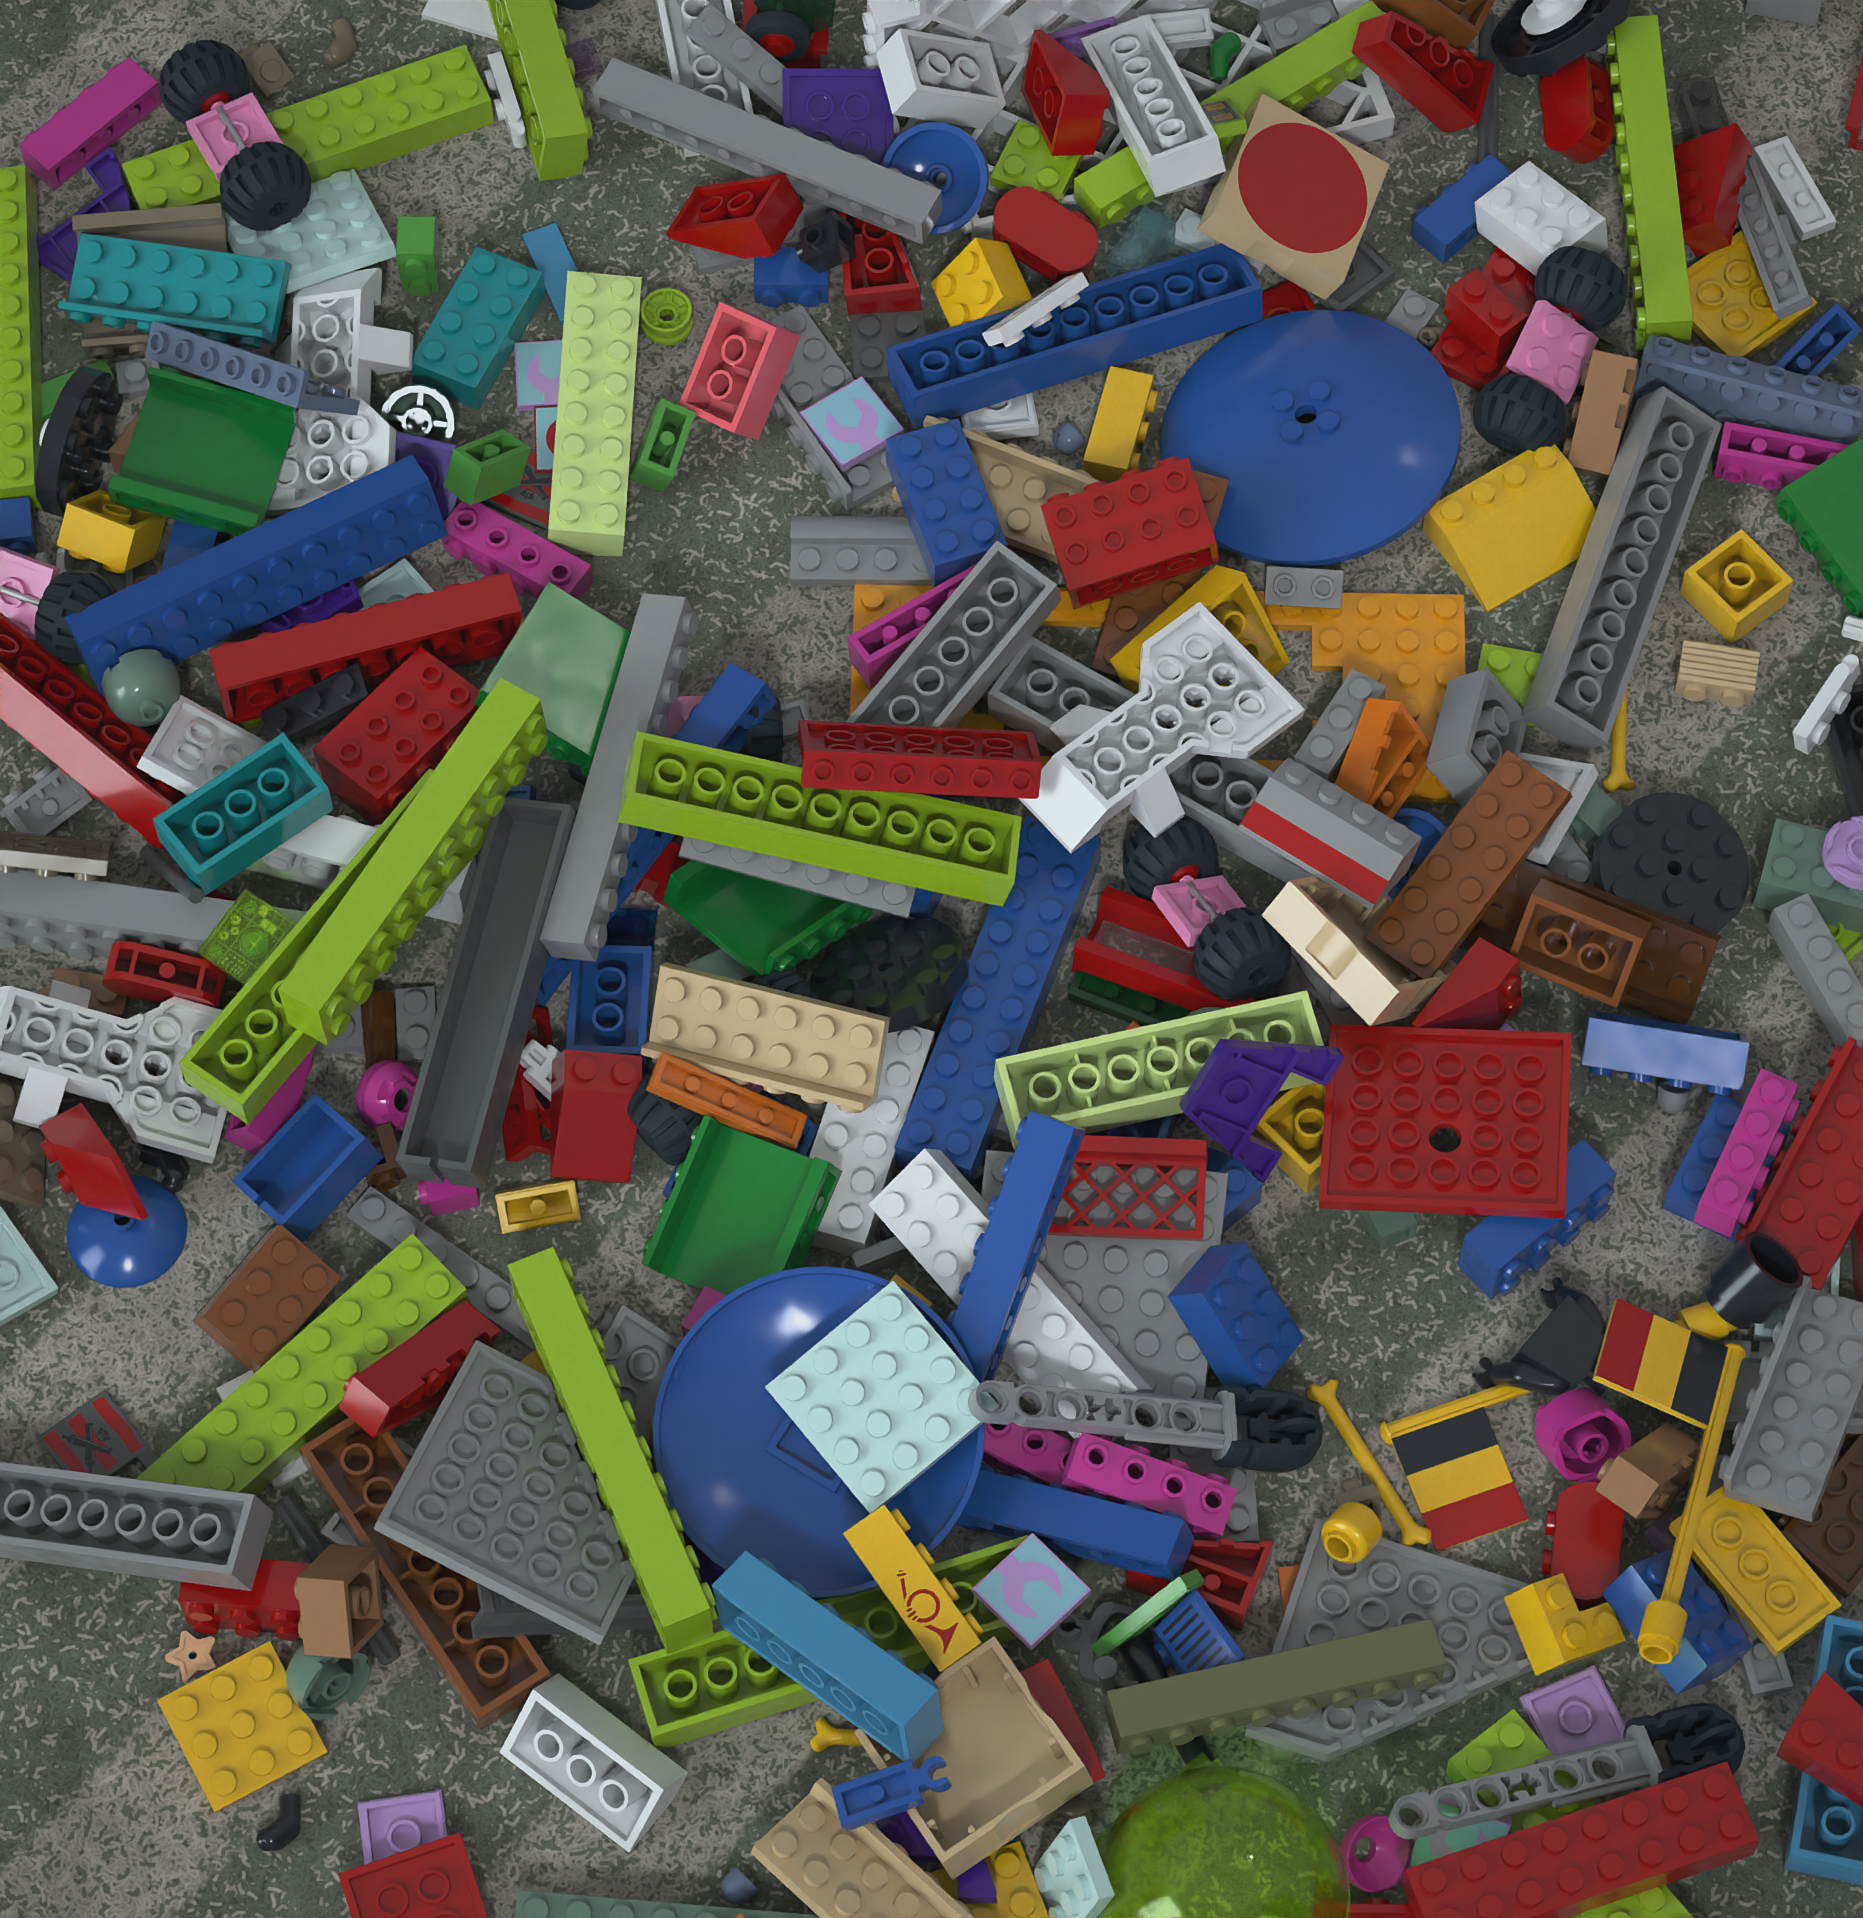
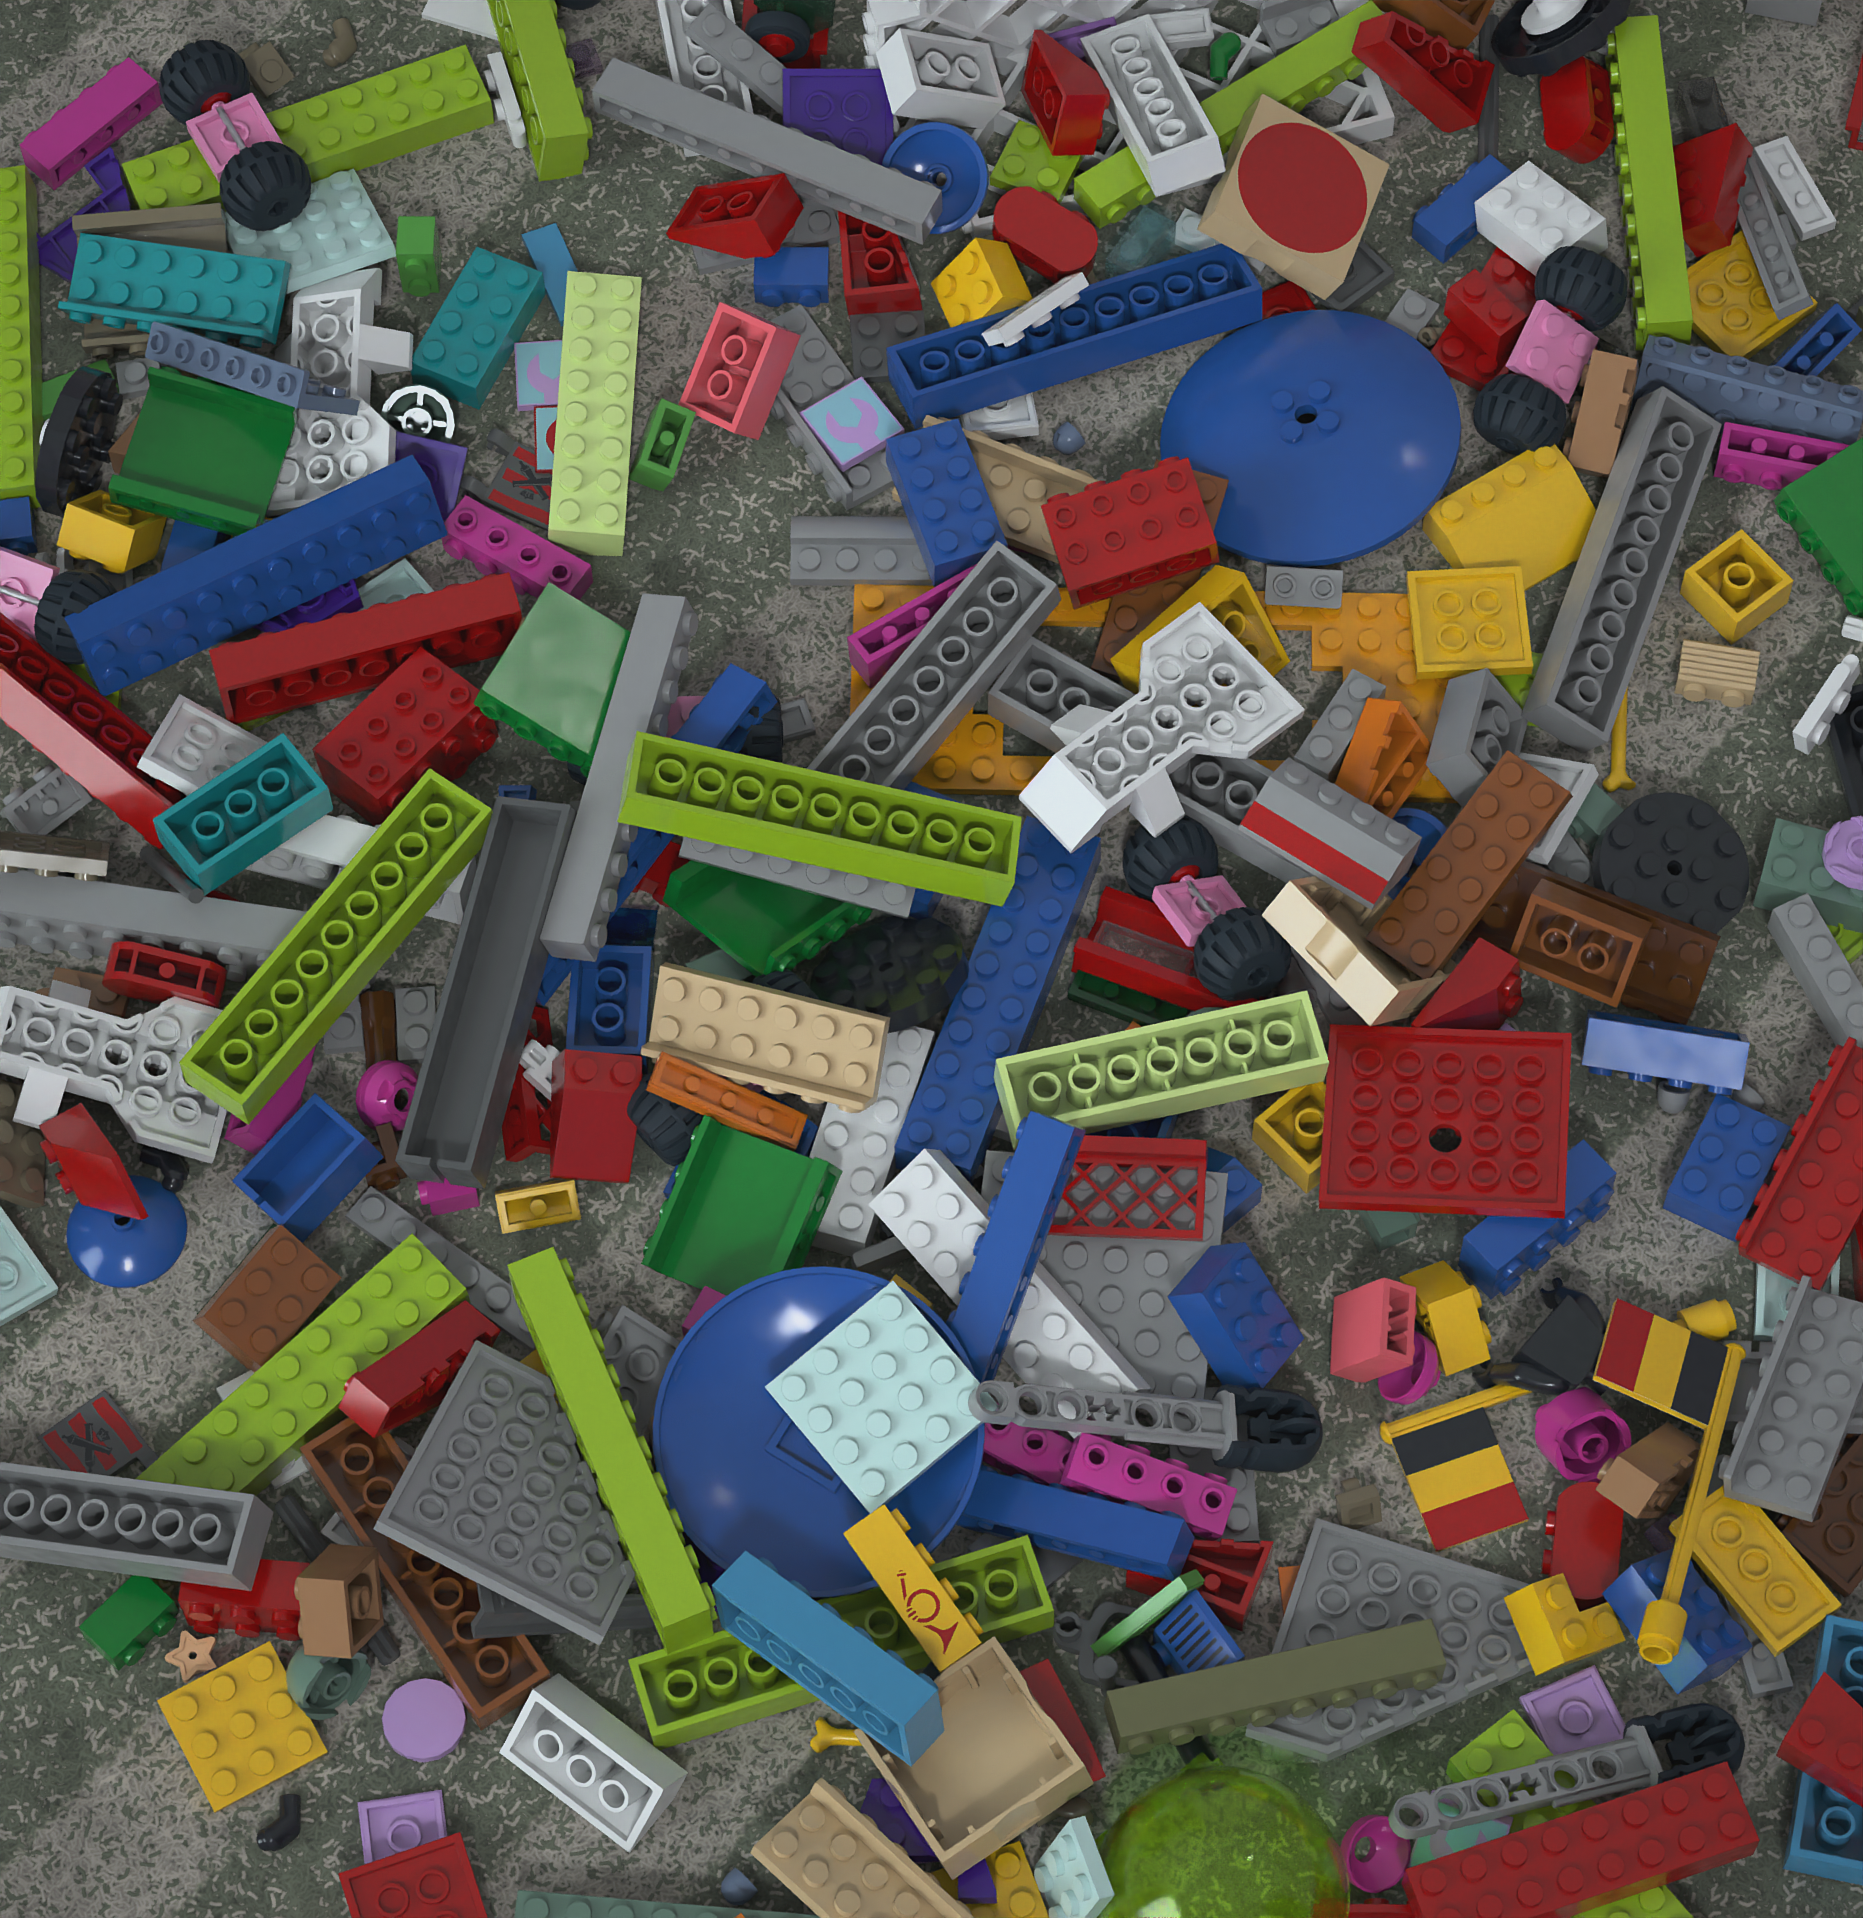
sand green cylinder [101,649,182,727] -> none
clear neon green tile [197,888,297,985] -> none
black plate [260,662,373,743] -> none
lime brick [278,678,548,1046] -> none
bright green brick [443,429,531,506] -> none
lime wheel [640,288,694,346] -> none
black brick [795,210,856,274] -> none
red bracket [798,720,1042,799] -> none
blue plate [831,1756,952,1832] -> none
tile [972,1533,1091,1650] -> none
yellow brick [1083,366,1159,483] -> none
dark purple wing [1179,1039,1344,1183] -> none
tile [1200,99,1248,139] -> none
yellow piece [1307,1379,1431,1547] -> none
yellow head [1321,1502,1383,1564] -> none
dark pink brick [1693,1068,1801,1238] -> none
black piece [1705,1232,1803,1329] -> none
none -> green brick [79,1575,179,1671]
none -> lavender tile [382,1678,467,1763]
none -> coral brick [1330,1277,1417,1383]
none -> dark pink piece [1378,1331,1441,1405]
none -> yellow brick [1399,1260,1492,1376]
none -> yellow plate [1406,566,1533,679]

